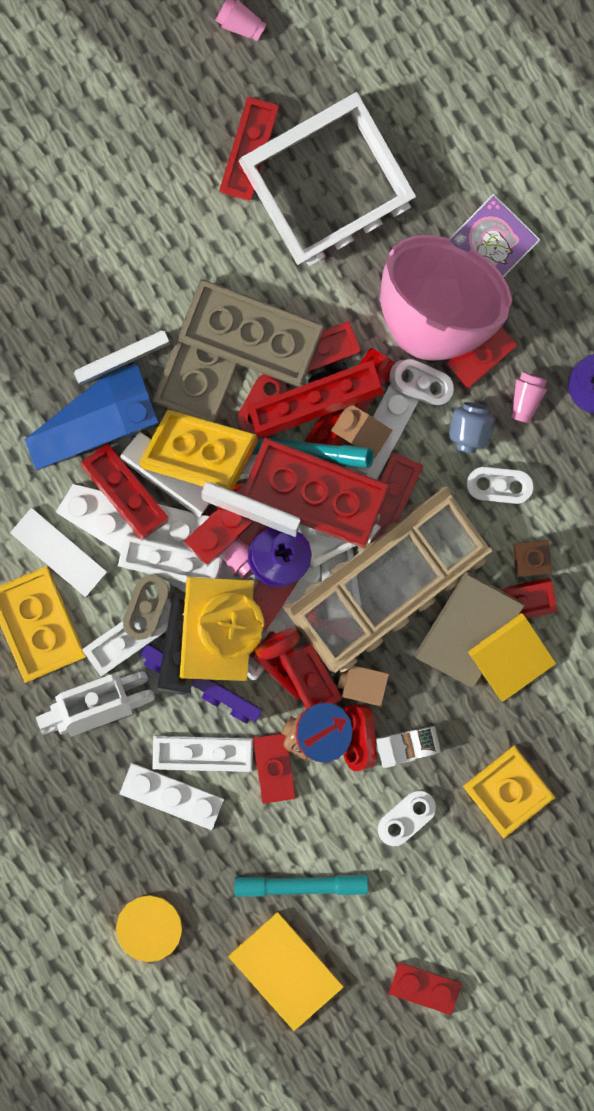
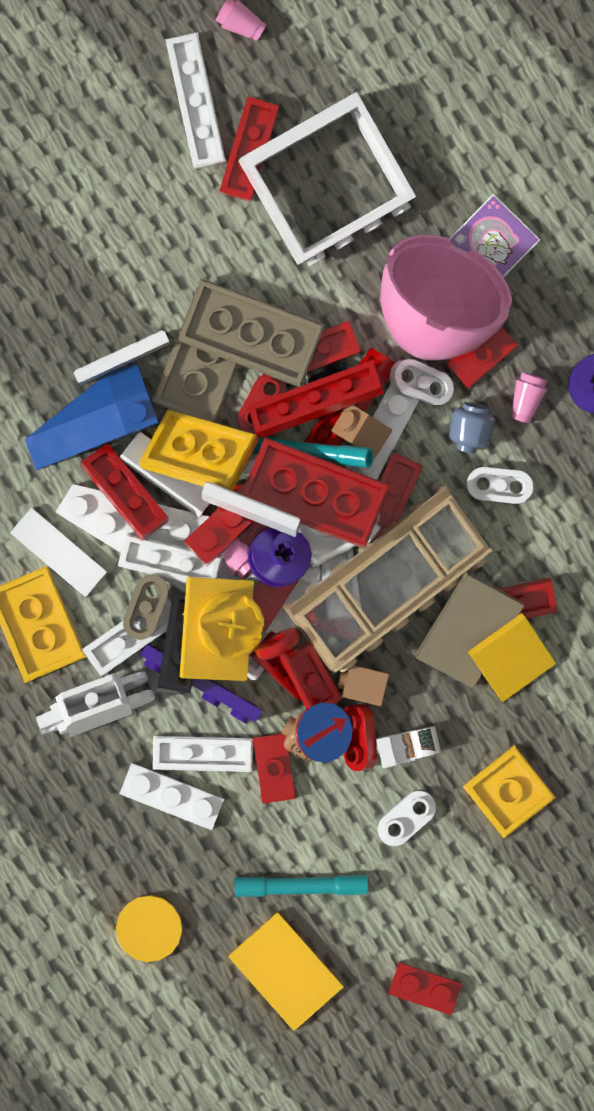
reddish brown brick [513,540,552,577] -> none
none -> white tile [165,32,226,169]

